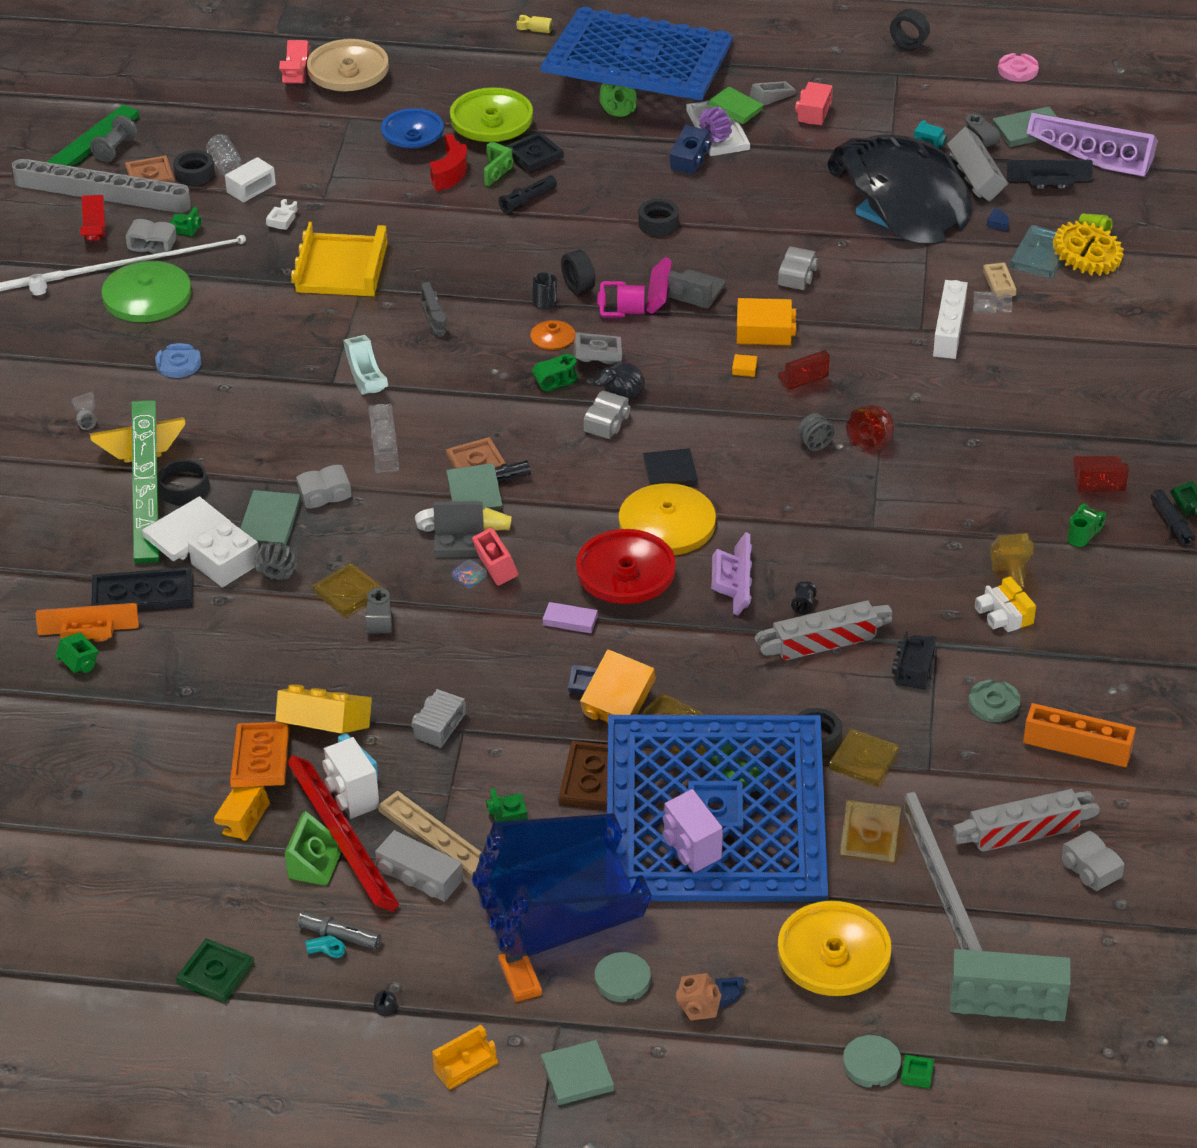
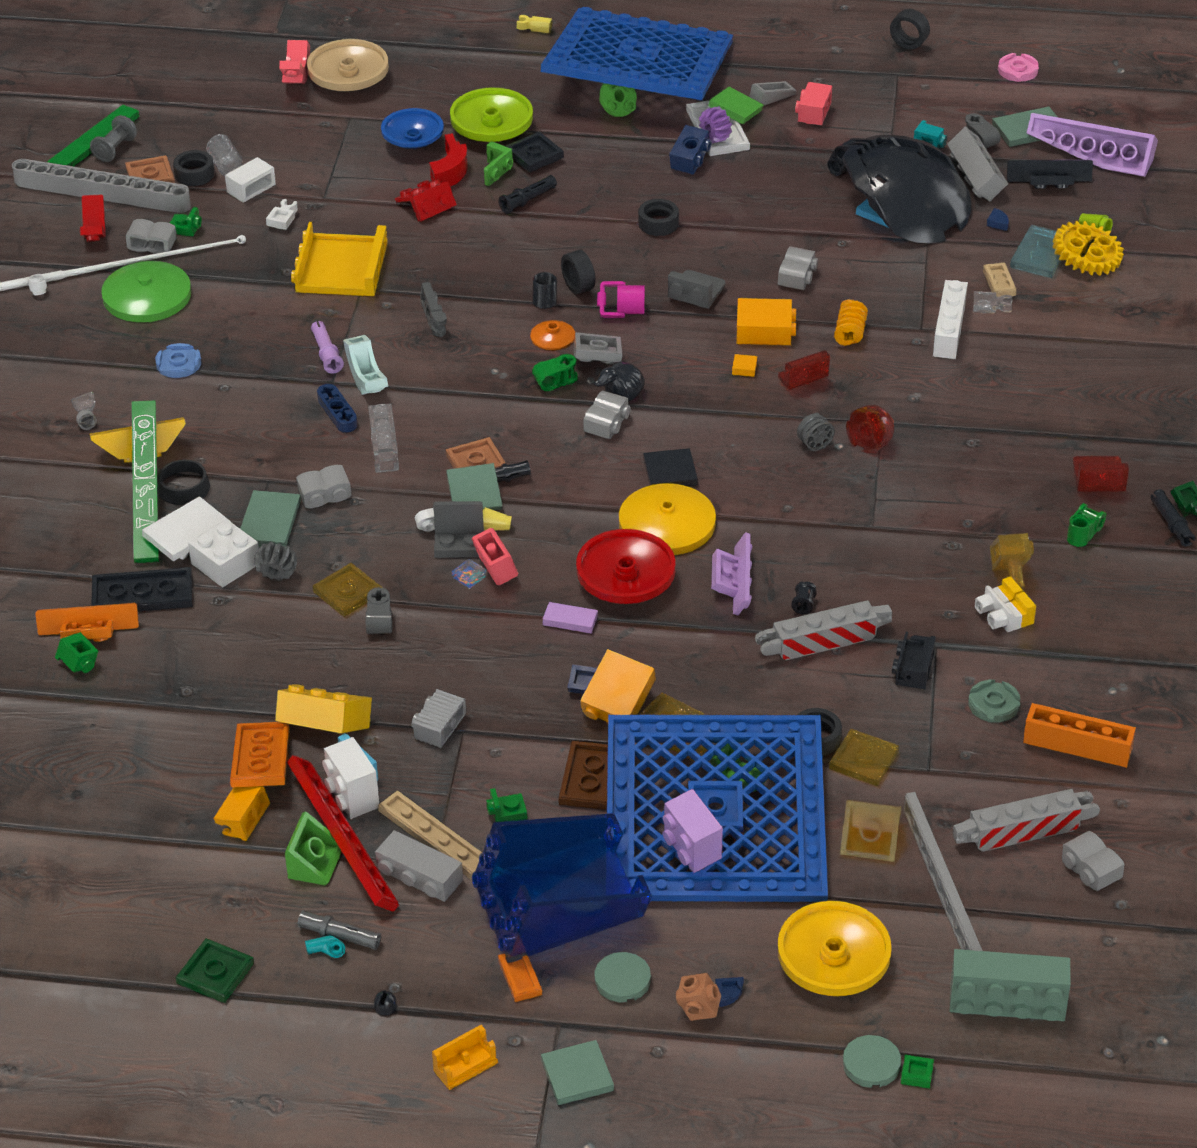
dark pink tile [646,257,672,314] -> none
none -> lavender pin [311,321,344,373]
none -> dark blue beam [317,384,357,433]
none -> red bracket [395,179,457,221]
none -> light orange piece [834,299,868,346]

